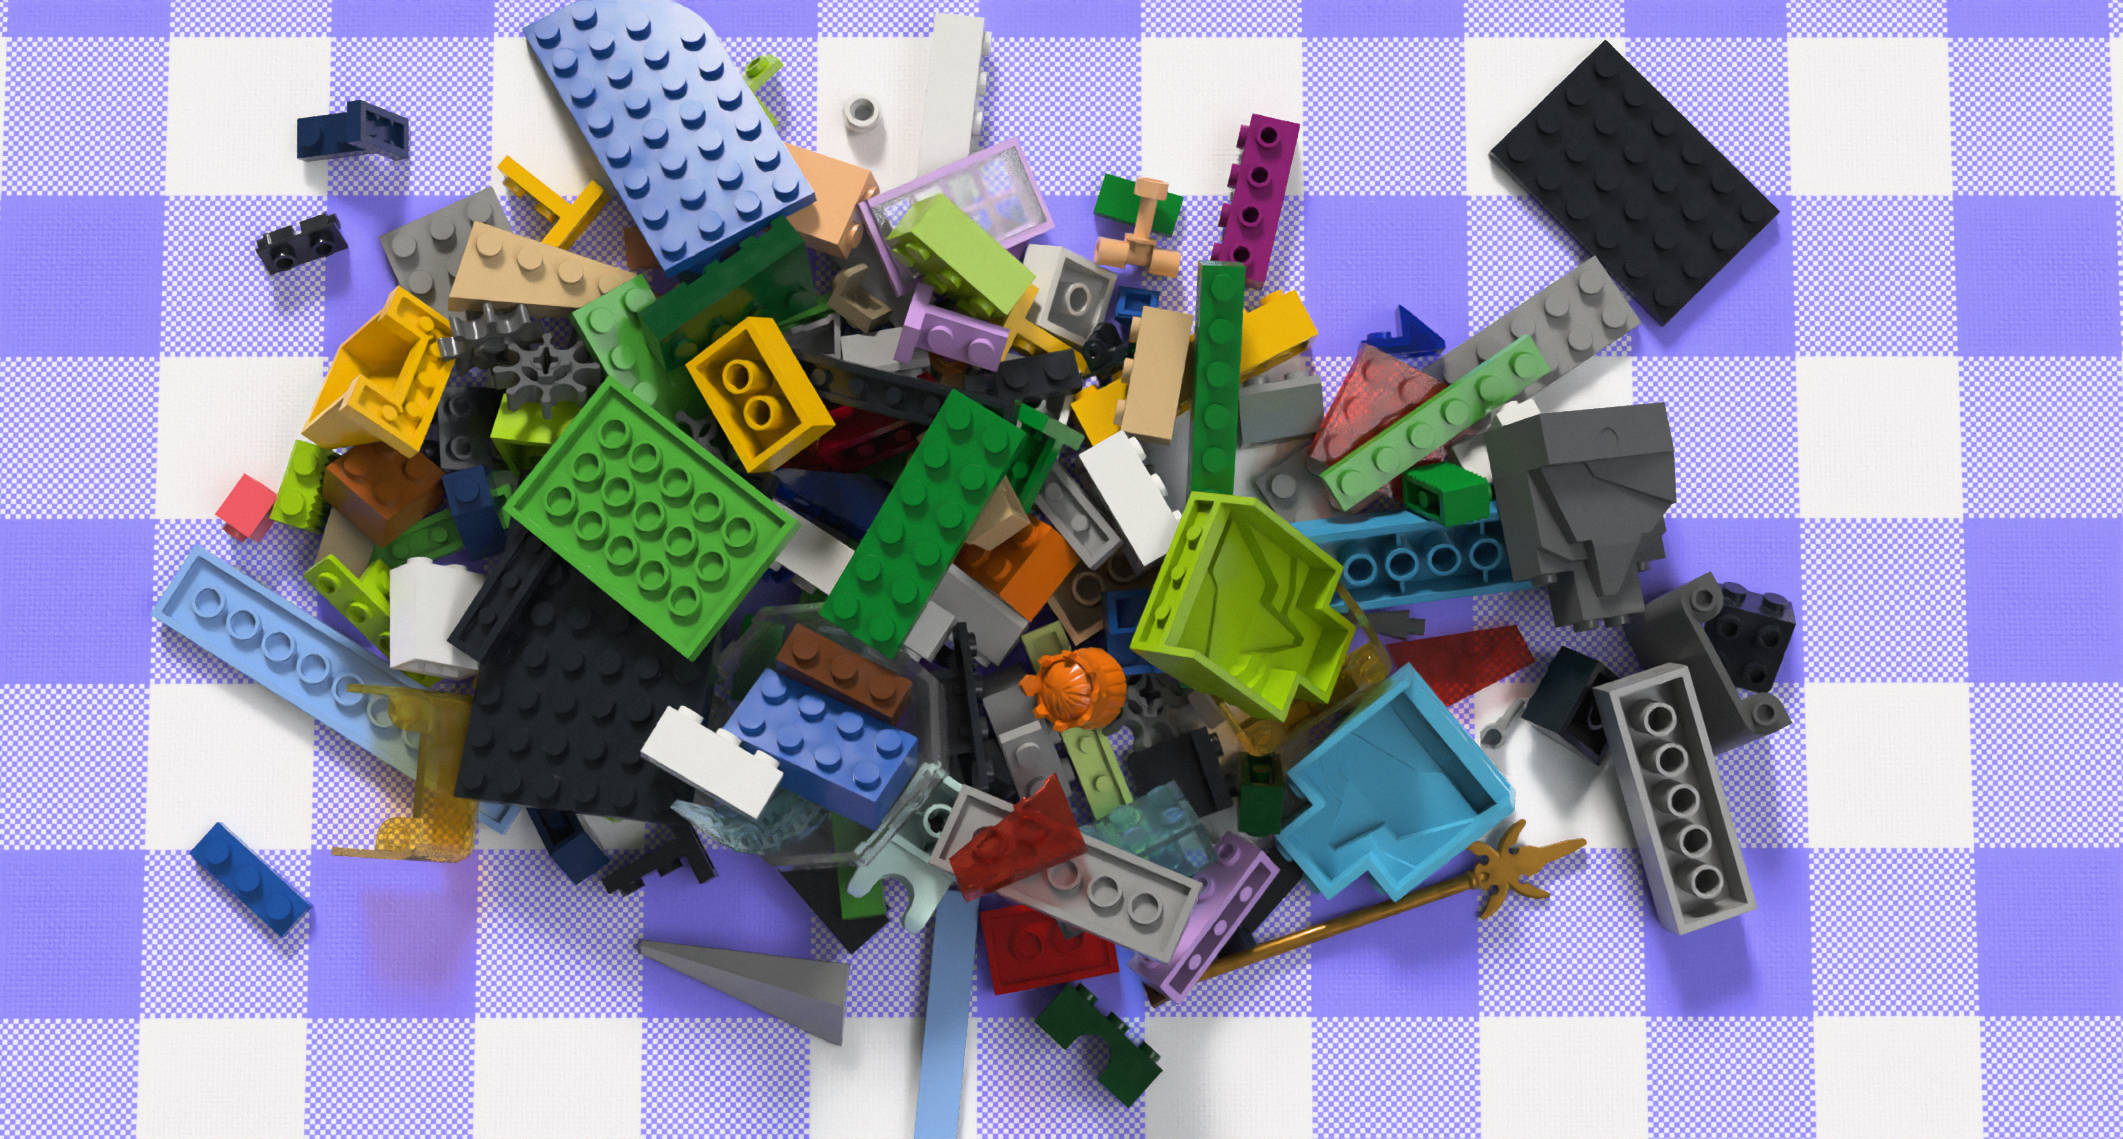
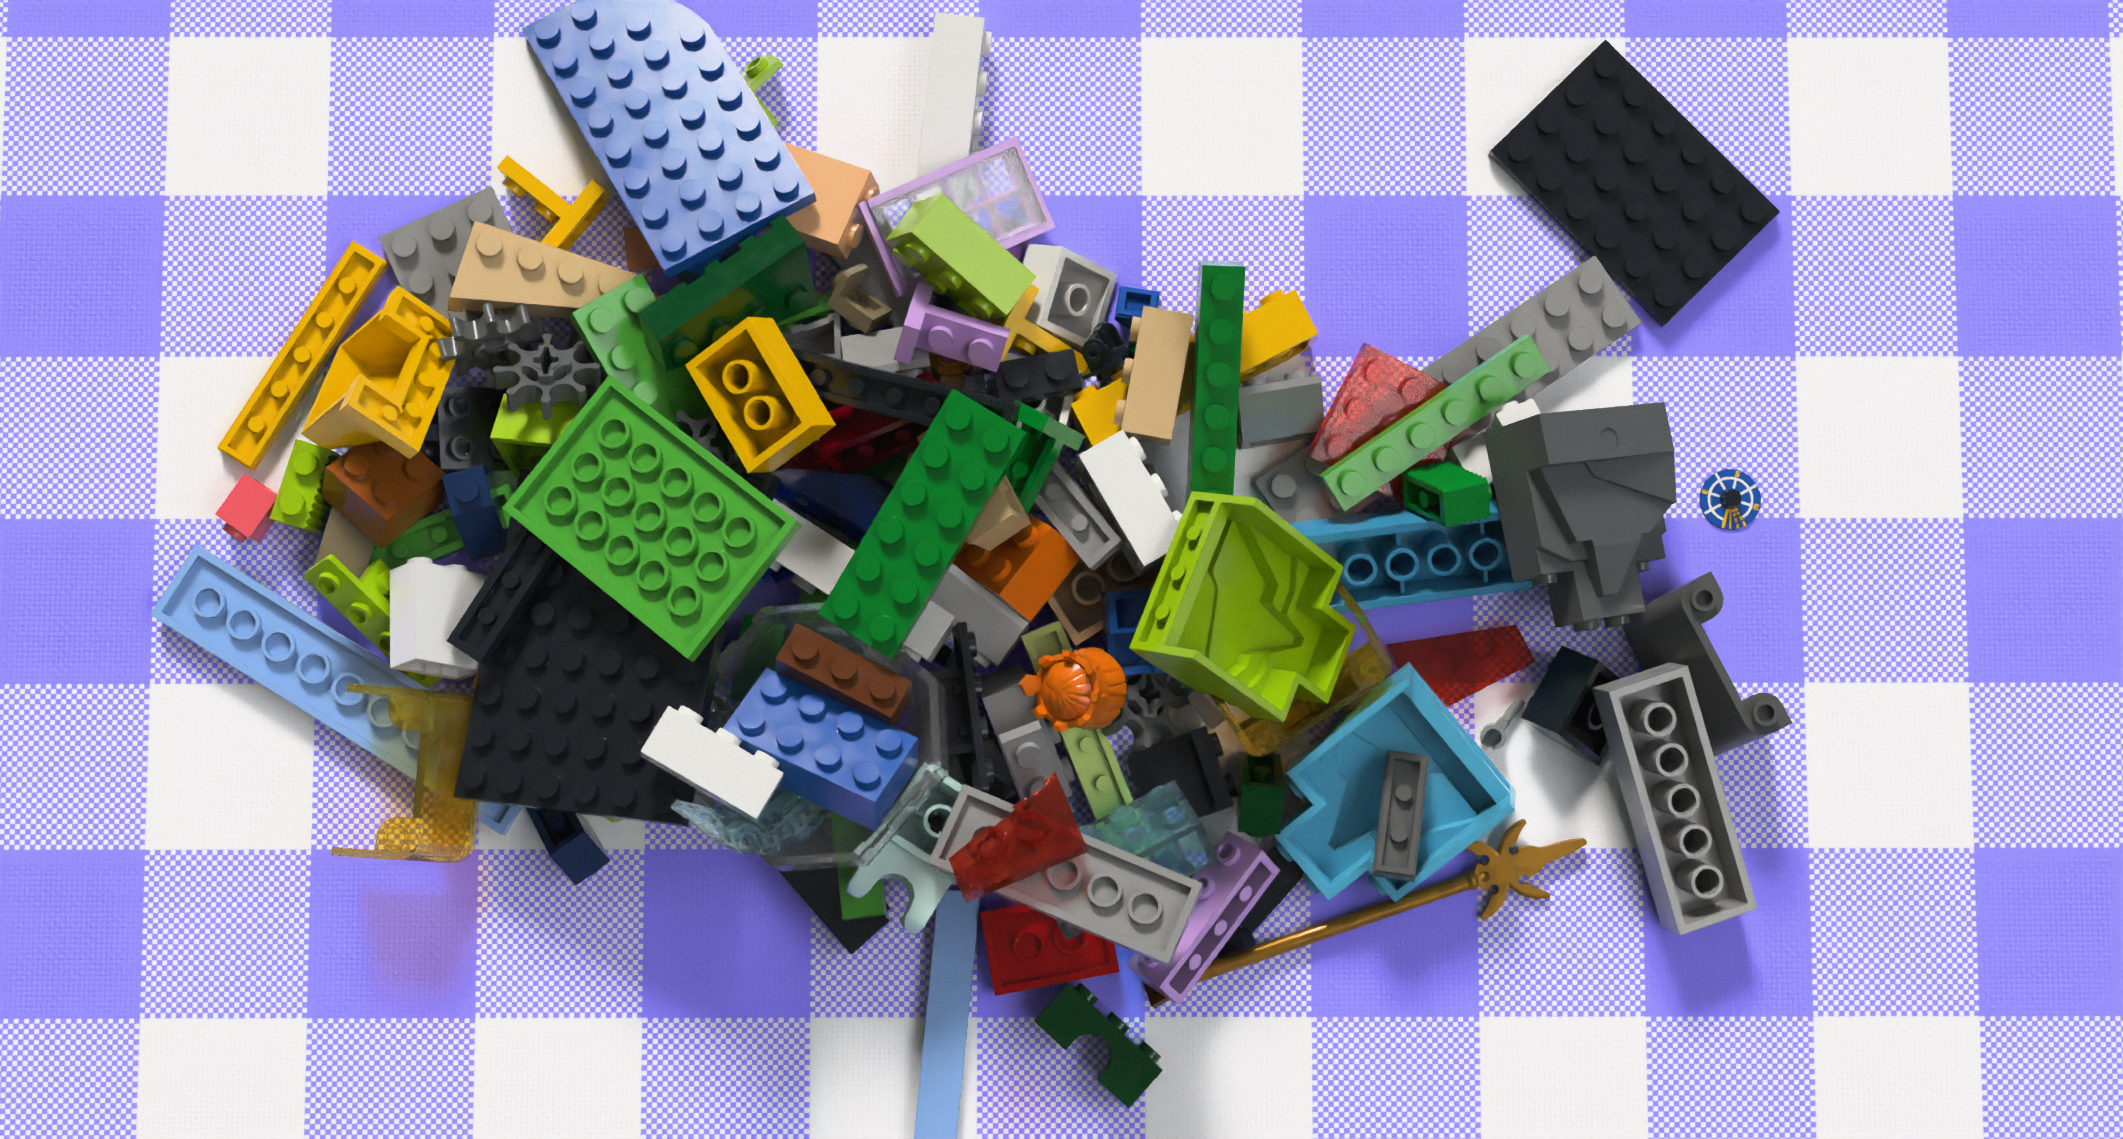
blue plate [189,822,314,937] -> none
black hinge [255,212,349,275] -> none
dark blue bracket [297,100,409,162] -> none
black bracket [601,822,719,898] -> none
light grey wedge [641,940,851,1046] -> none
white plate [842,93,883,135] -> none
green tile [1093,173,1184,238] -> none
light nougat bar [1093,177,1181,278] -> none
magenta brick [1210,113,1301,291] -> none
dark grey piece [1340,610,1426,642] -> none
clear blue slope [1357,304,1446,364] -> none
black bracket [1703,582,1796,693] -> none
none -> yellow tile [217,240,390,472]
none -> dark grey tile [1371,750,1430,882]
none -> blue piece [1699,469,1761,530]

